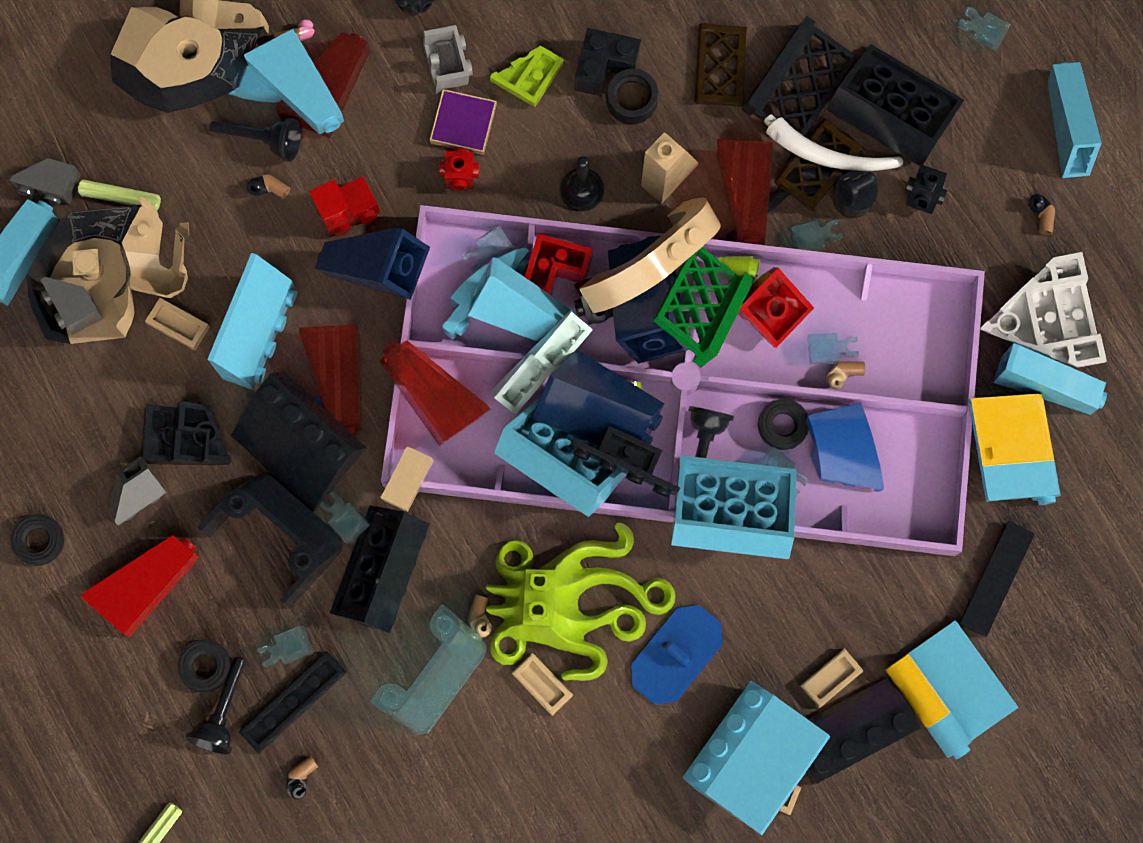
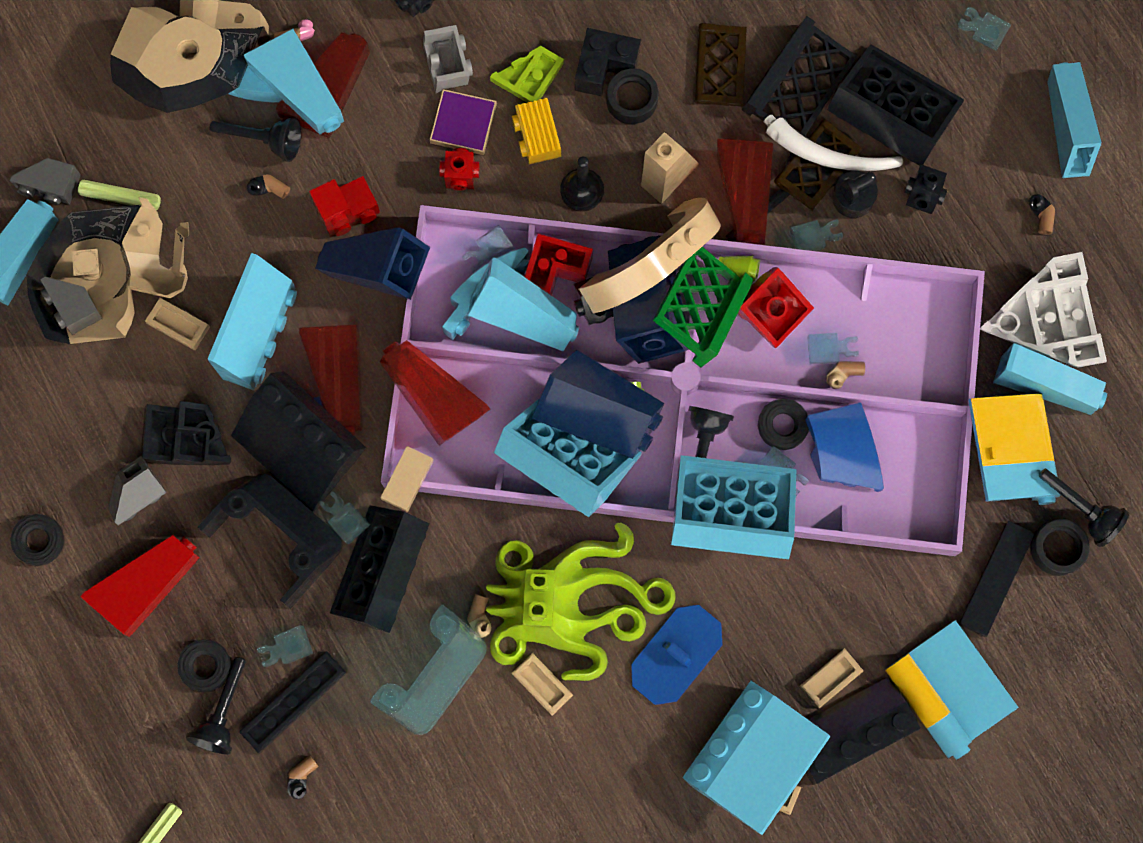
light aqua slope [490,311,593,415] -> none
black bracket [567,426,680,497] -> none
none -> yellow brick [512,98,561,164]
none -> black tyre [1031,519,1090,576]
none -> black piece [1039,468,1129,547]

